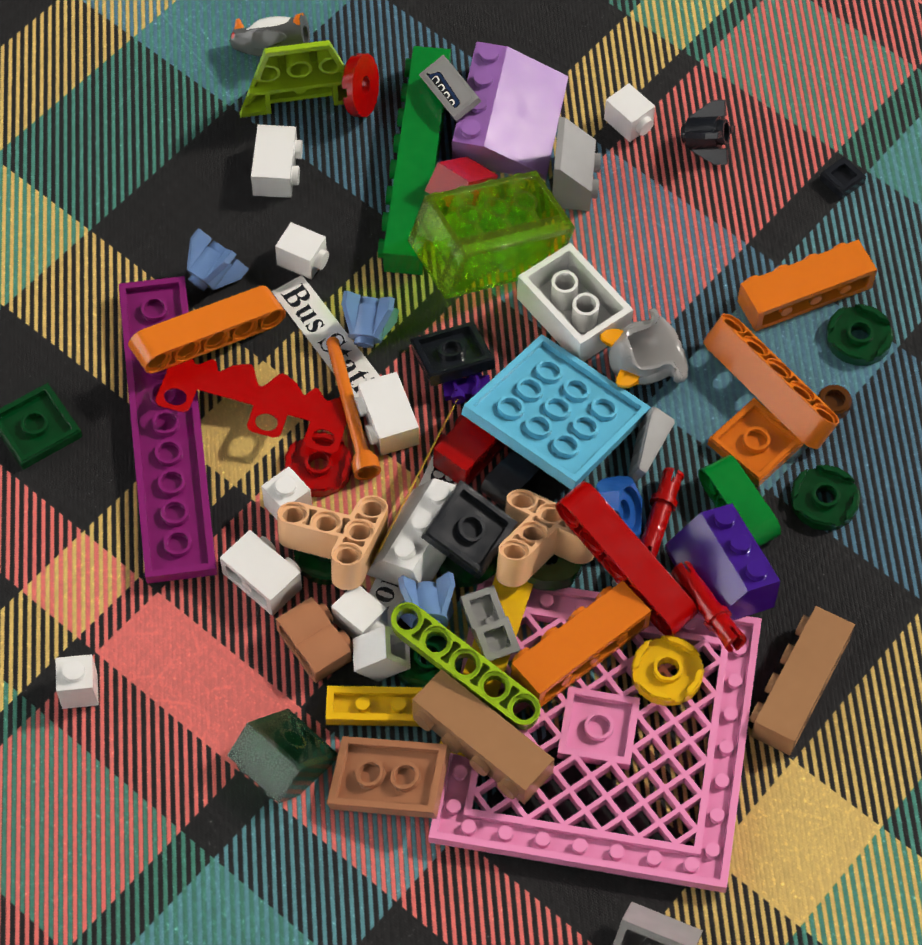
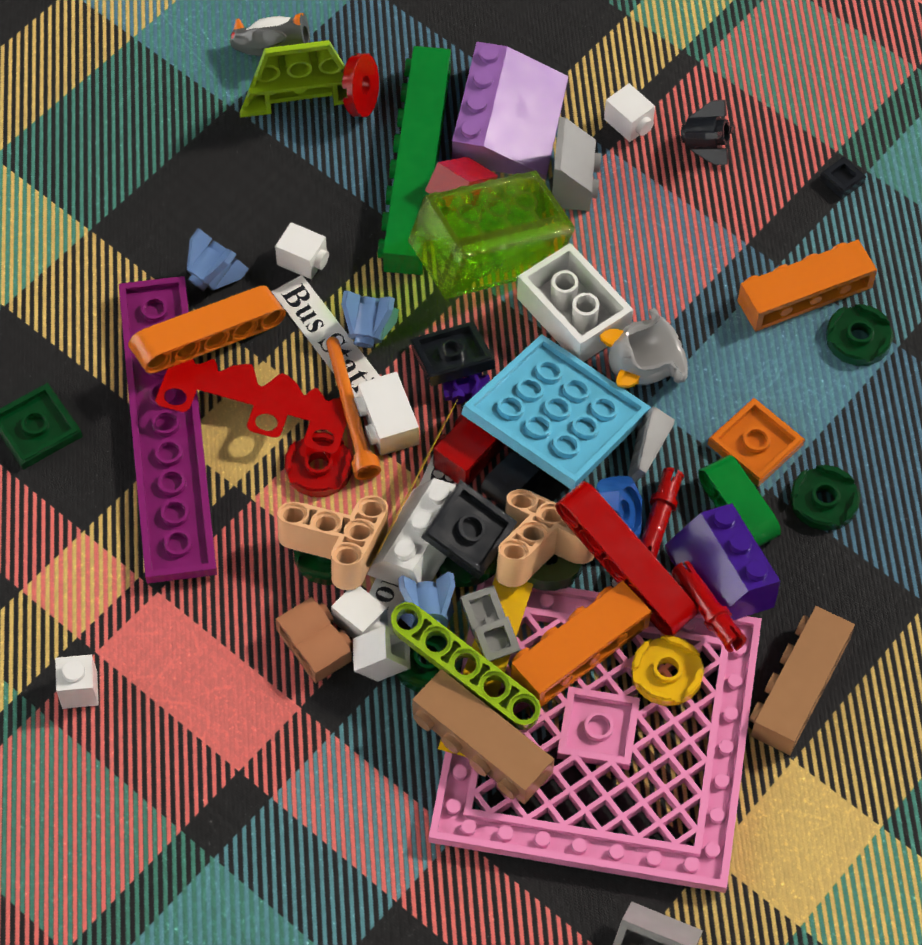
white brick [220,530,302,616] -> none
slope [227,709,338,803] -> none
white brick [251,125,303,198] -> none
white brick [261,467,312,520] -> none
yellow plate [326,686,424,727] -> none
nougat plate [327,736,451,819] -> none
light grey slope [419,54,482,122] -> none
orange beam [703,313,839,449] -> none
reddish brown tile [818,385,852,419] -> none

